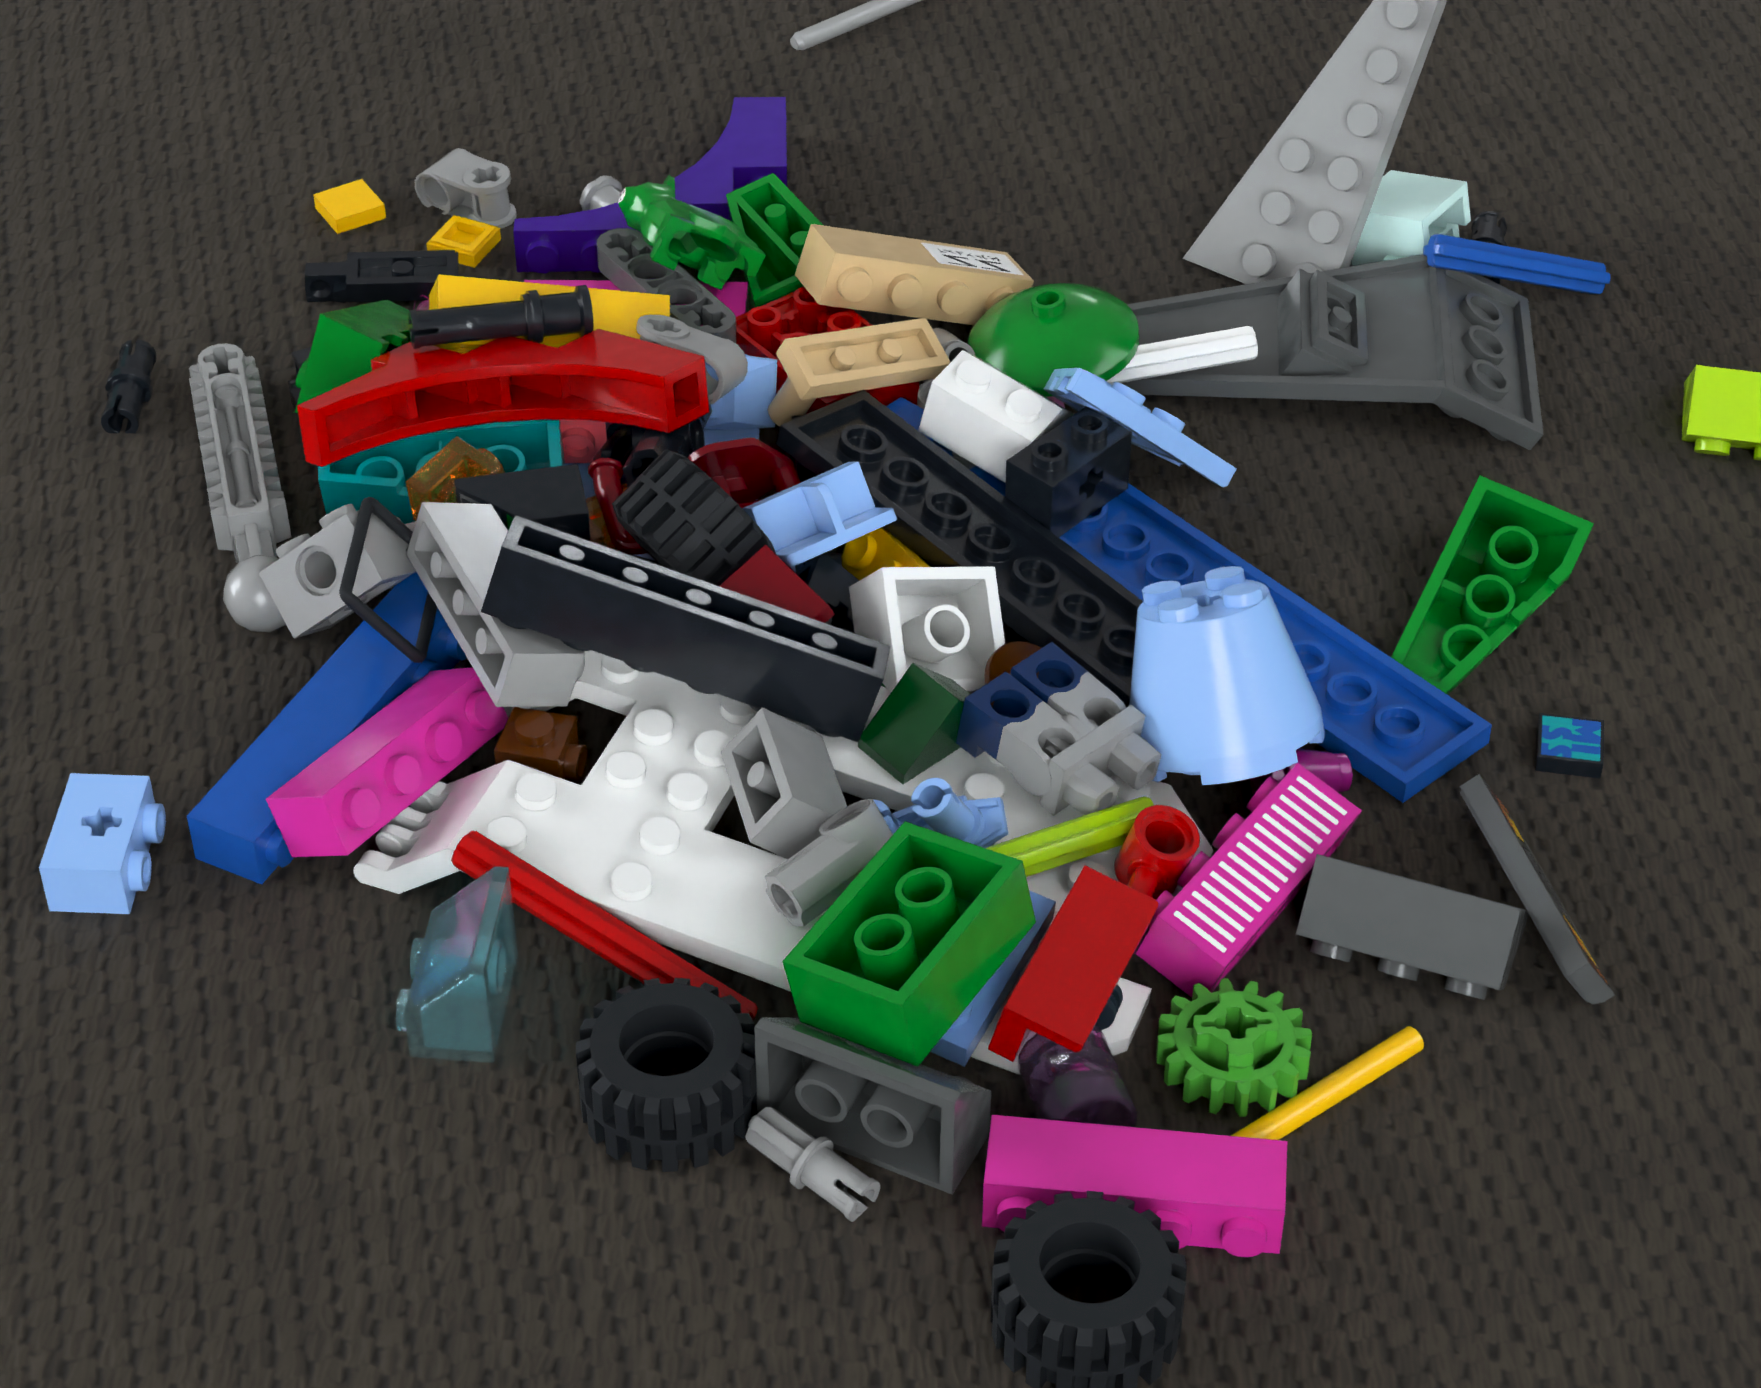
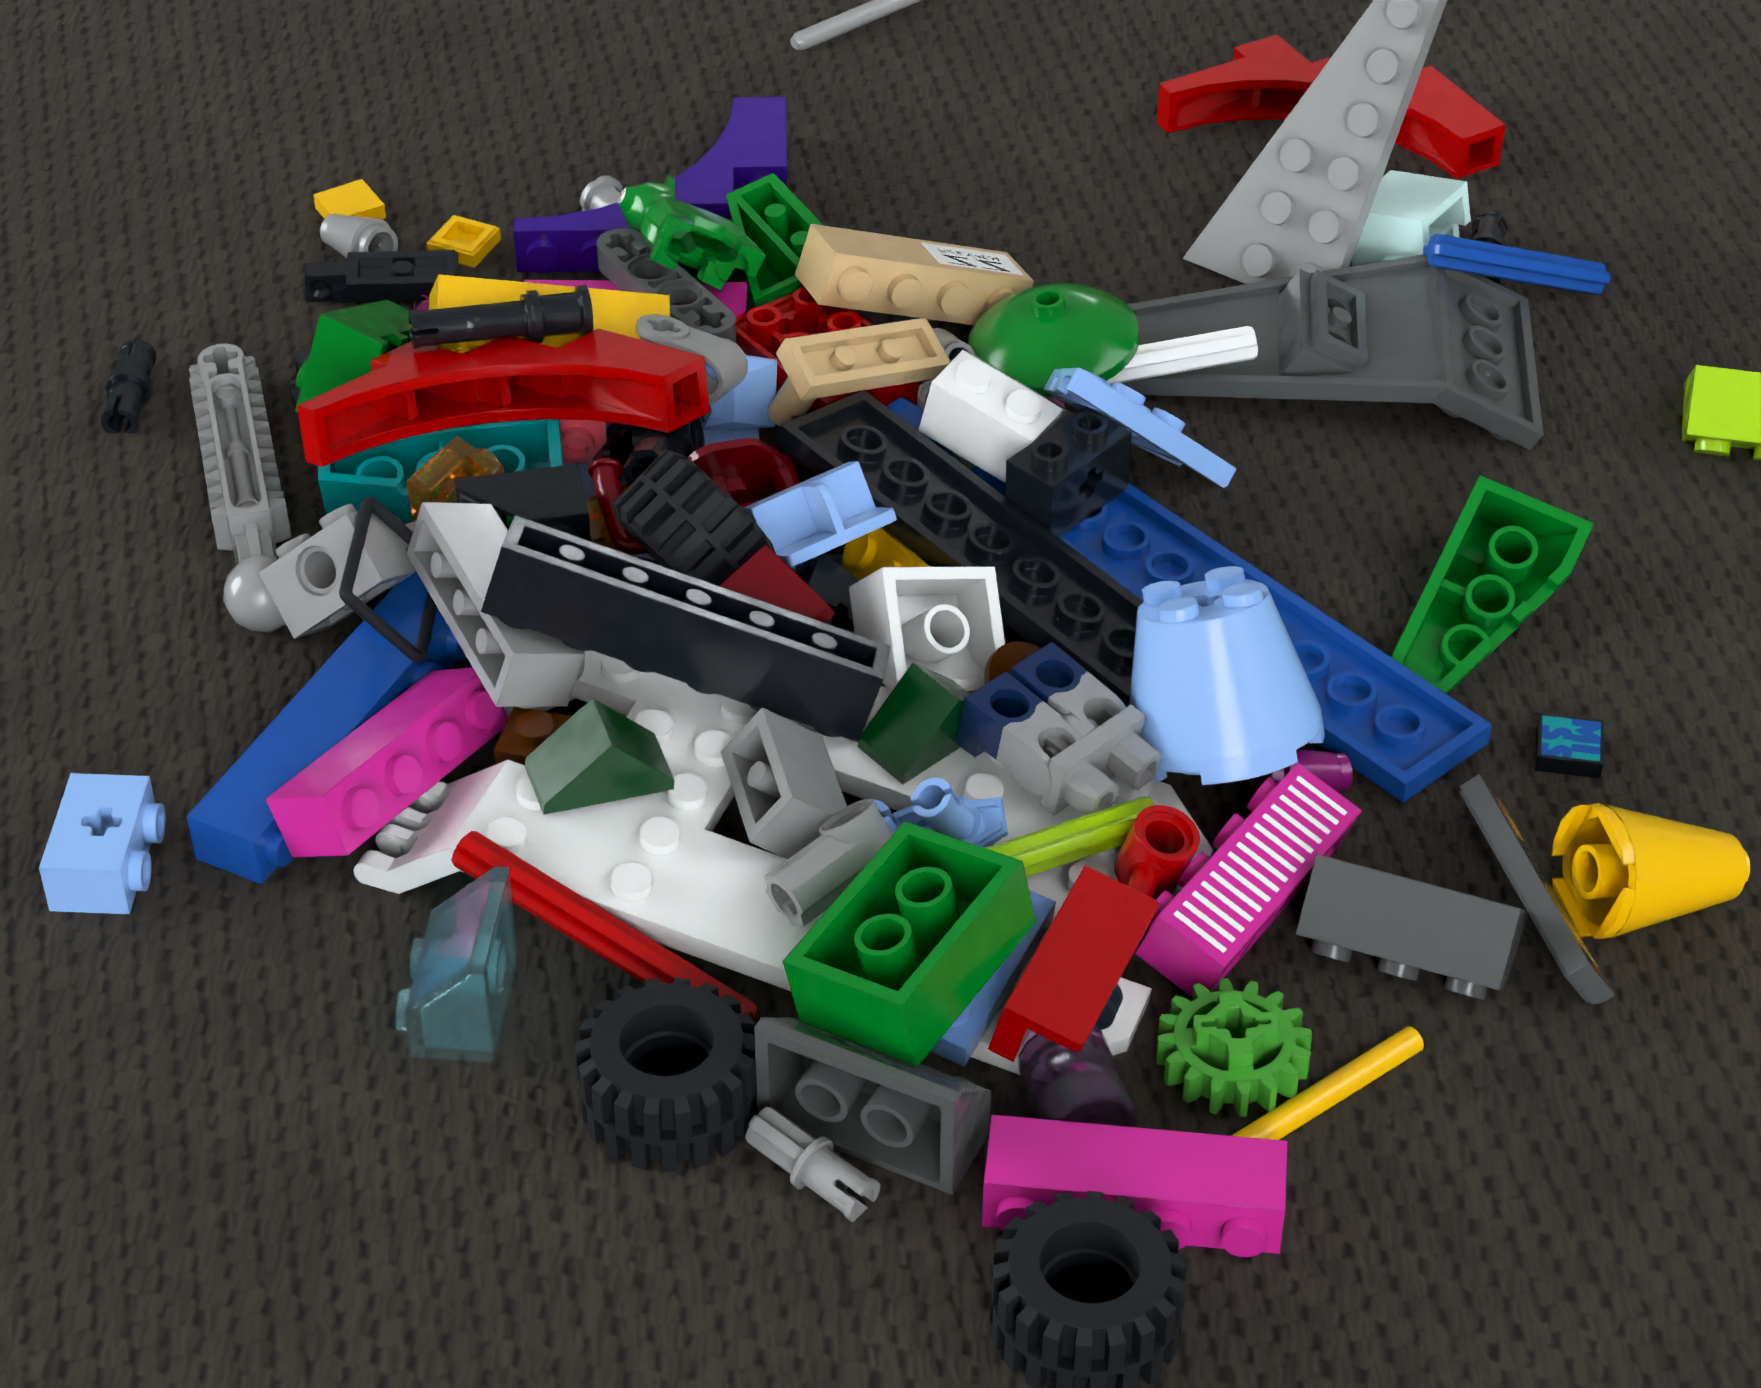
light grey piece [415,148,517,229] -> none
none -> light grey cone [320,214,398,258]
none -> dark green slope [525,698,675,815]
none -> red arch [1157,35,1505,179]
none -> yellow cone [1552,803,1750,940]

